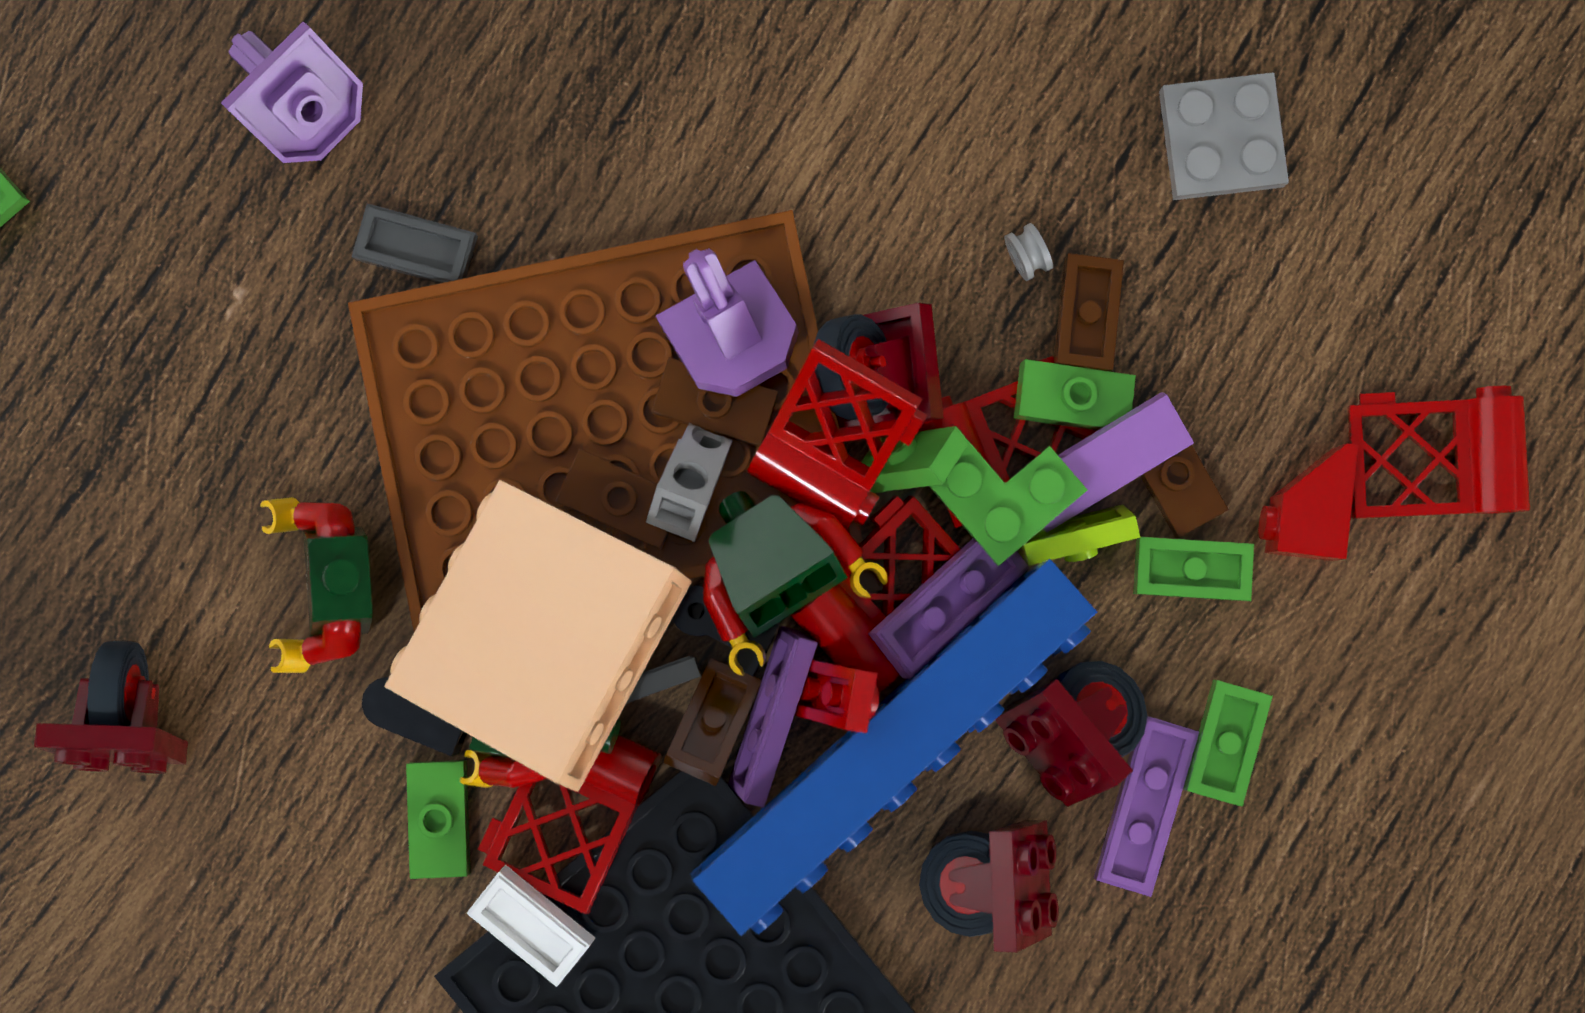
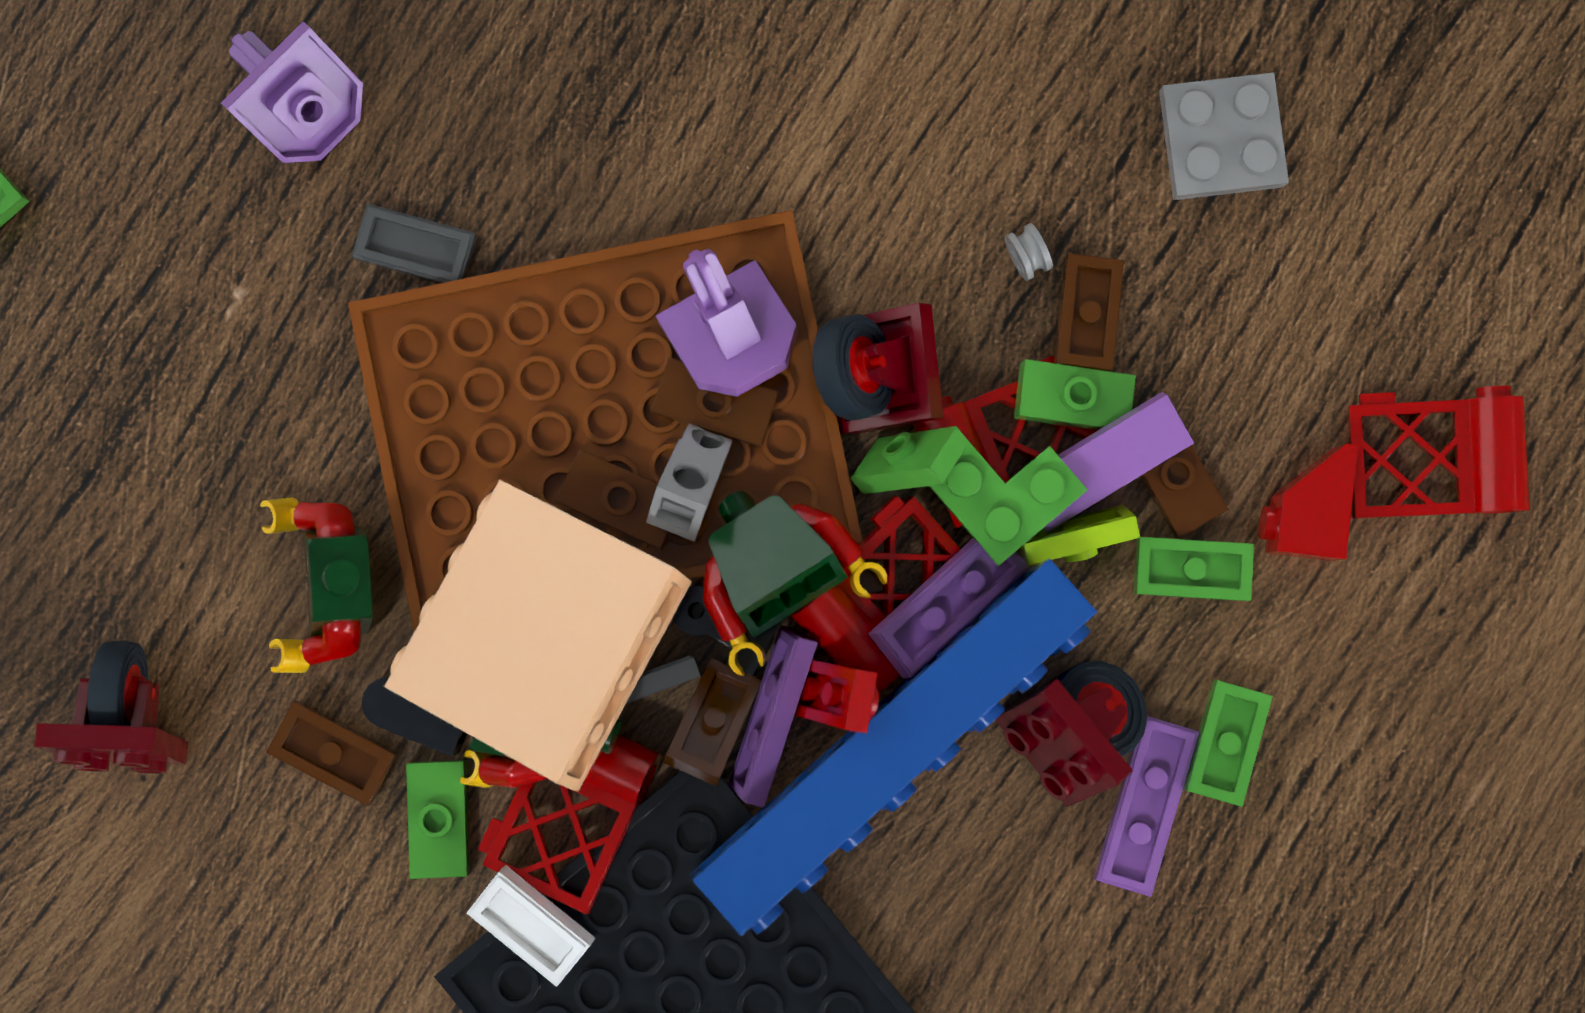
red piece [747,339,927,530] -> none
dark red plate [919,820,1059,953] -> none
none -> reddish brown plate [266,701,398,806]

